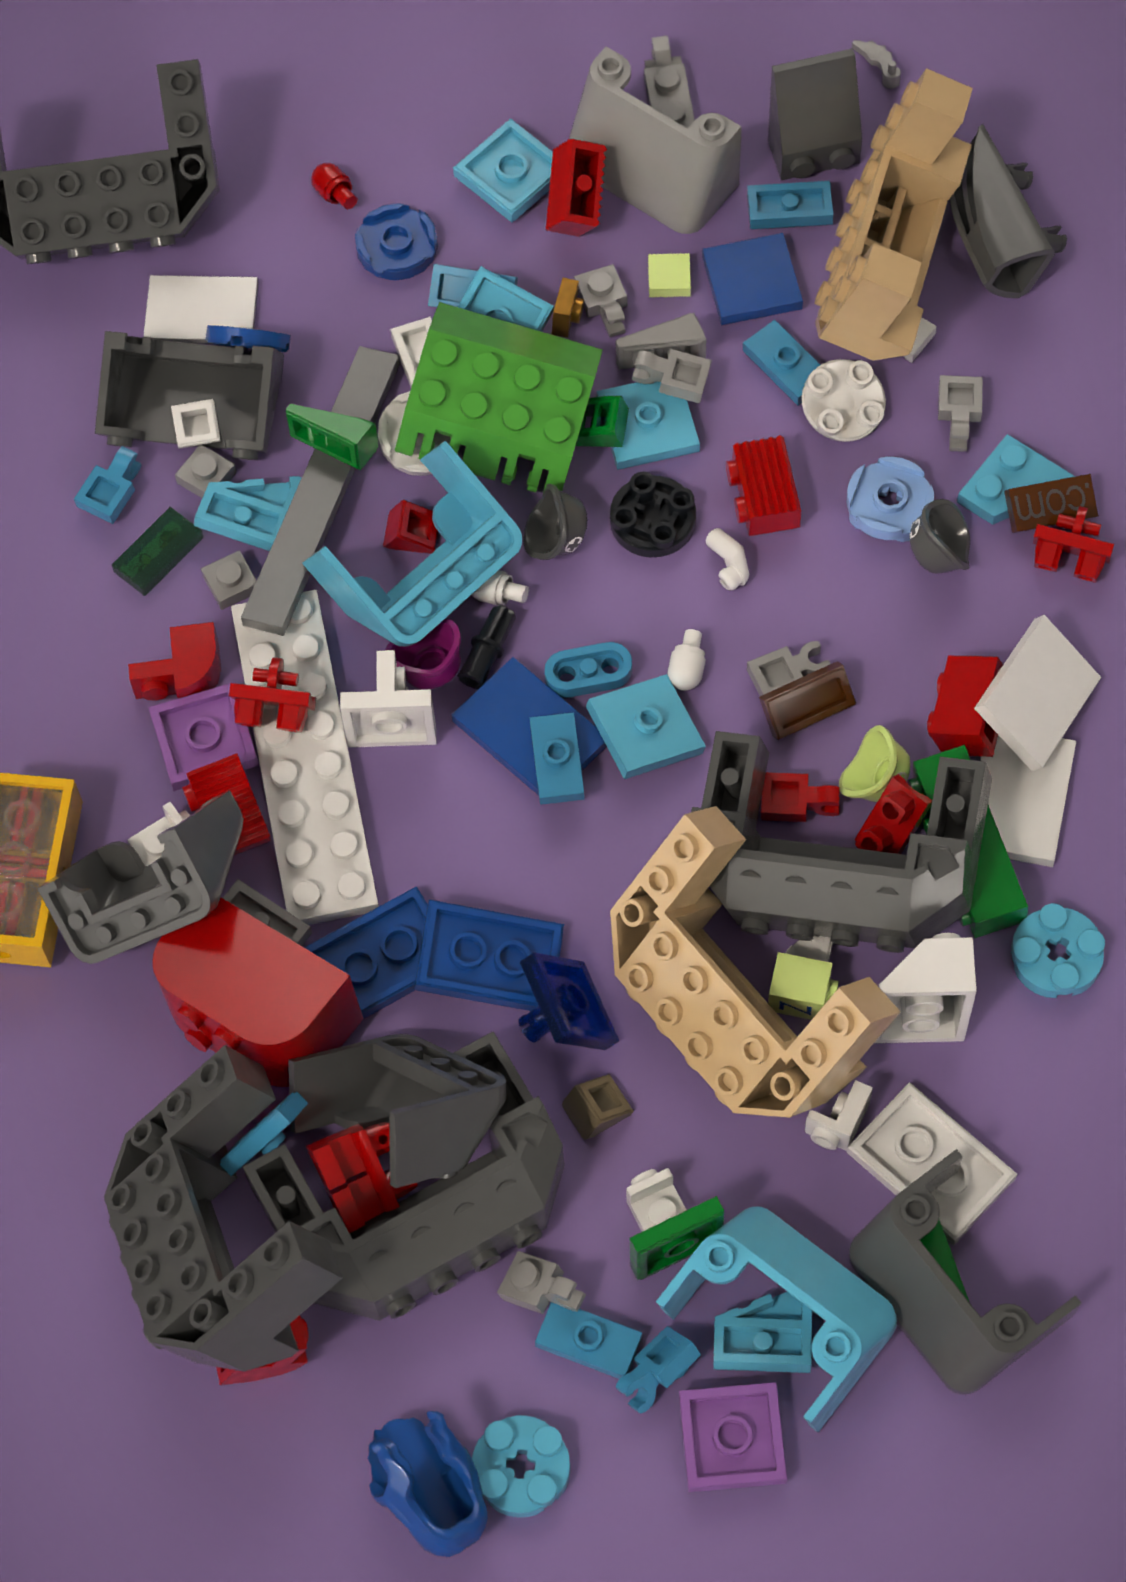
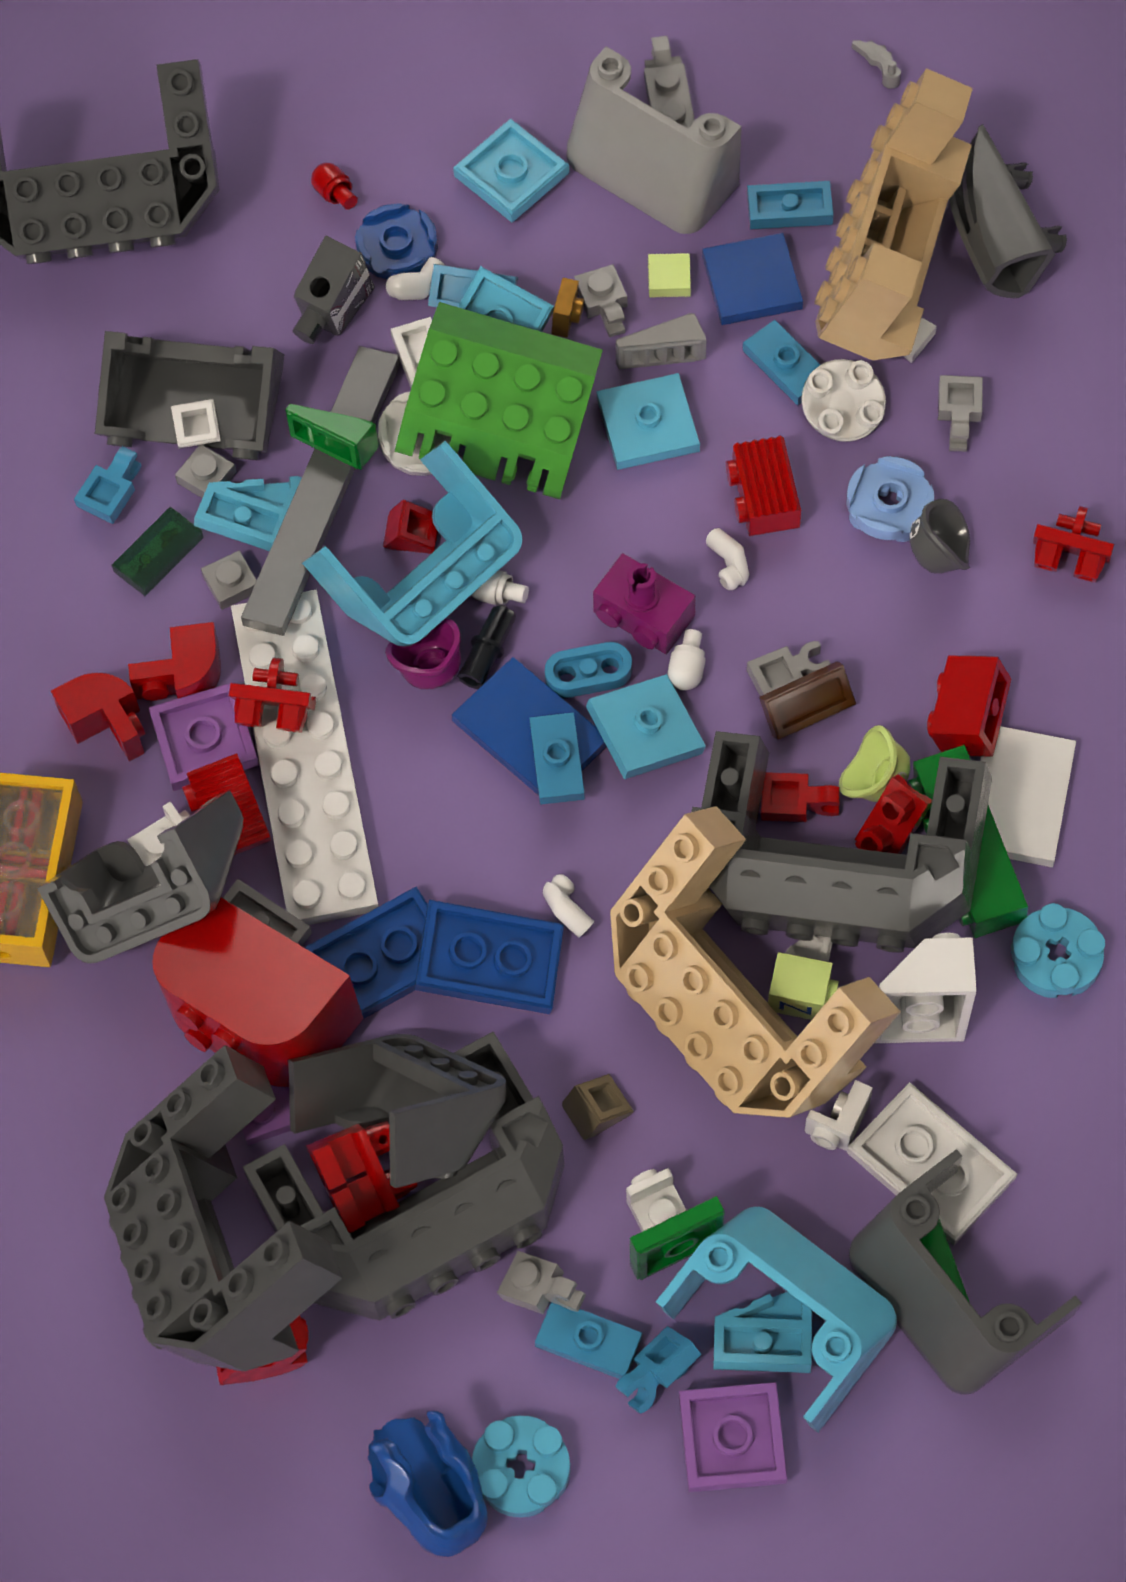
white piece [144,275,258,344] -> none
blue tile [206,325,291,352] -> none
dark azure plate [220,1092,308,1176] -> none
white bracket [340,650,437,747] -> none
clear blue tile [518,952,619,1050] -> none
dark grey helmet [524,483,588,560] -> none
red brick [546,139,607,237] -> none
green slope [576,396,629,447] -> none
black tile [610,471,696,558] -> none
light grey plate [632,349,712,404] -> none
dark grey slope [768,48,862,180] -> none
medium azure wing [957,434,1075,525] -> none
white tile [974,615,1101,771] -> none
reddish brown tile [1004,474,1099,533] -> none
none -> red brick [51,673,146,762]
none -> dark grey torso [292,236,375,344]
none -> white arm [386,257,444,300]
none -> white arm [543,874,594,938]
none -> magenta brick [593,553,696,655]

